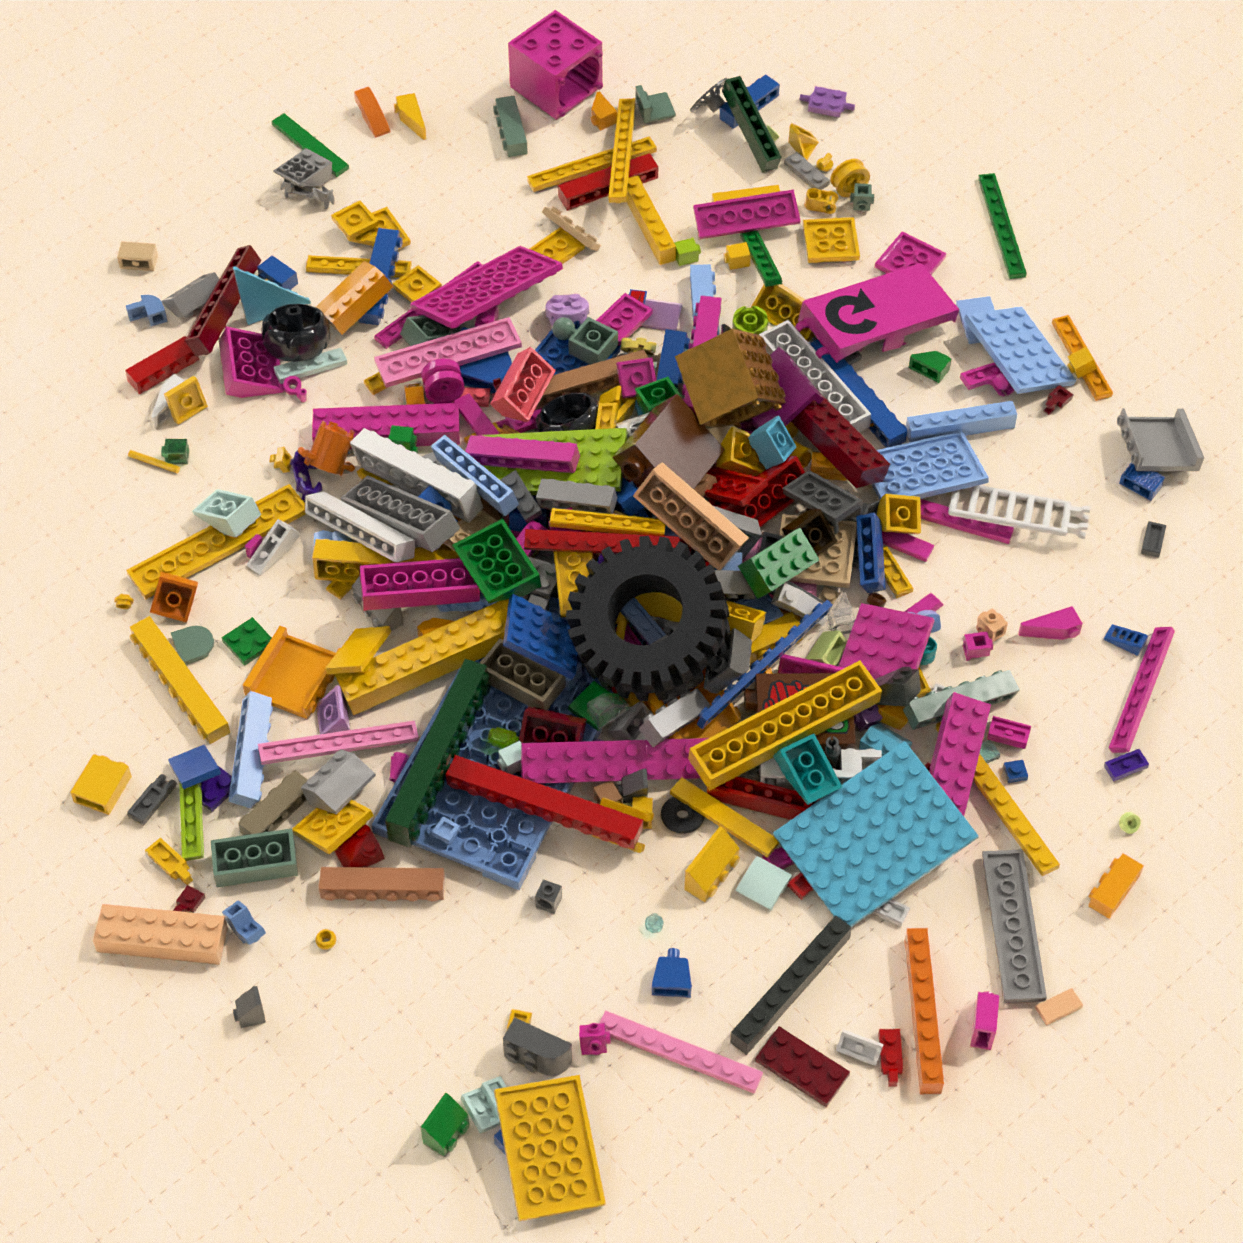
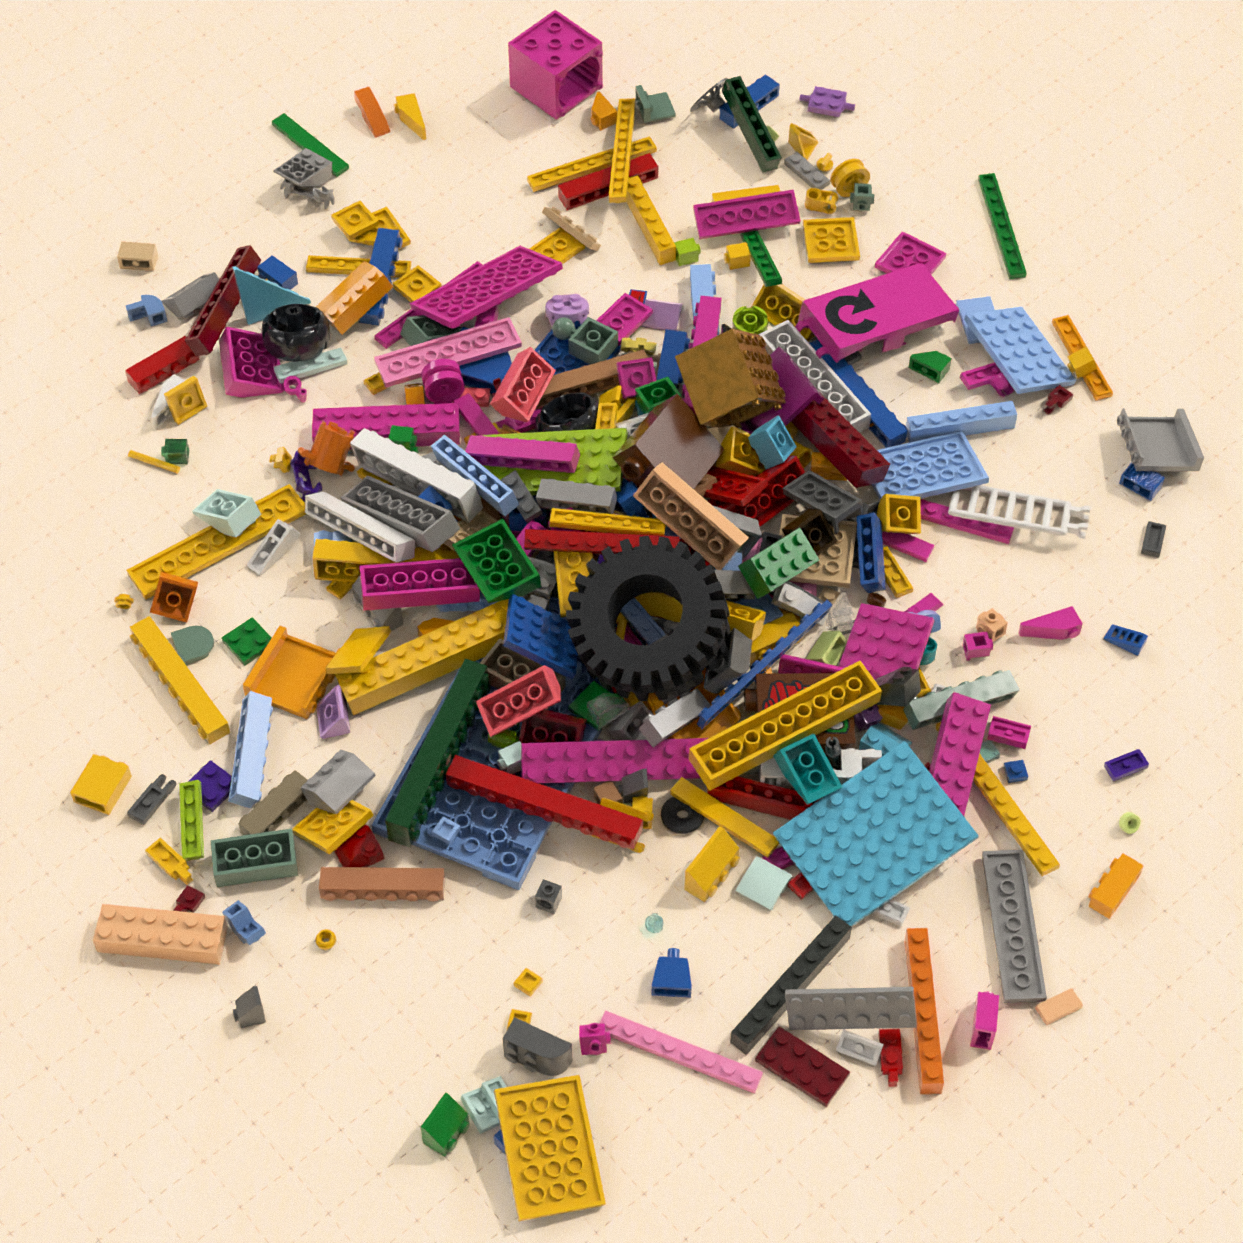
blue tile [167,744,221,789] -> none
dark pink tile [245,534,263,559] -> none
bright pink plate [258,720,419,765] -> none
dark pink cone [389,752,409,783] -> none
sand green brick [493,95,528,157] -> none
dark pink plate [1108,626,1175,753] -> none
none -> coral slope [476,665,561,737]
none -> yellow tile [514,968,543,997]
none -> light grey plate [785,987,917,1030]

